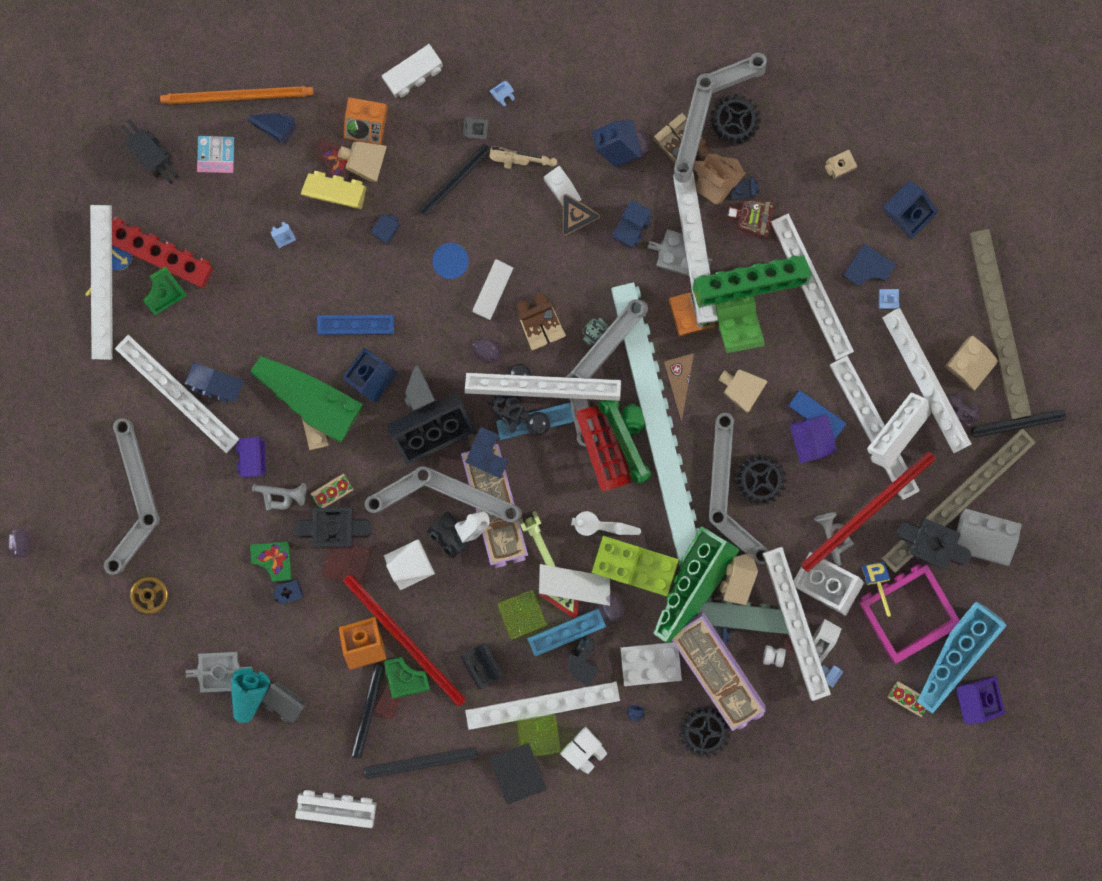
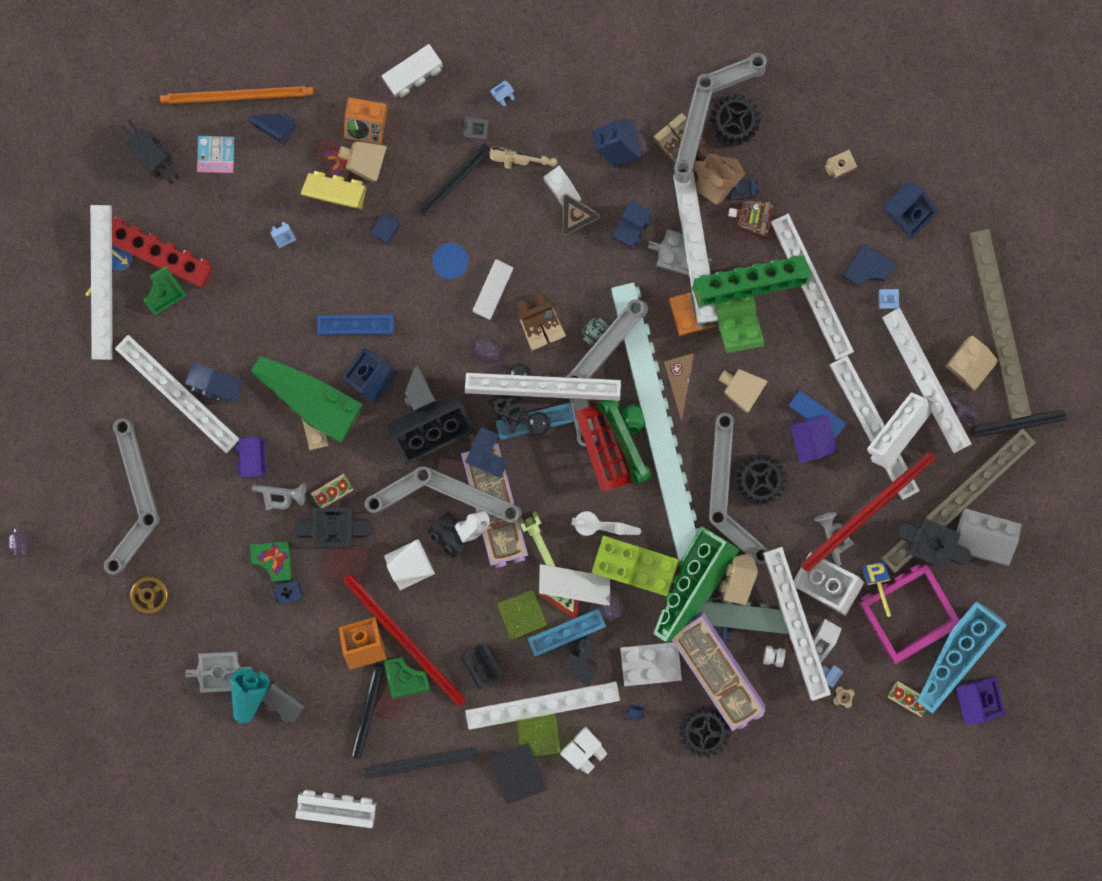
none -> tan plate [833,686,855,708]

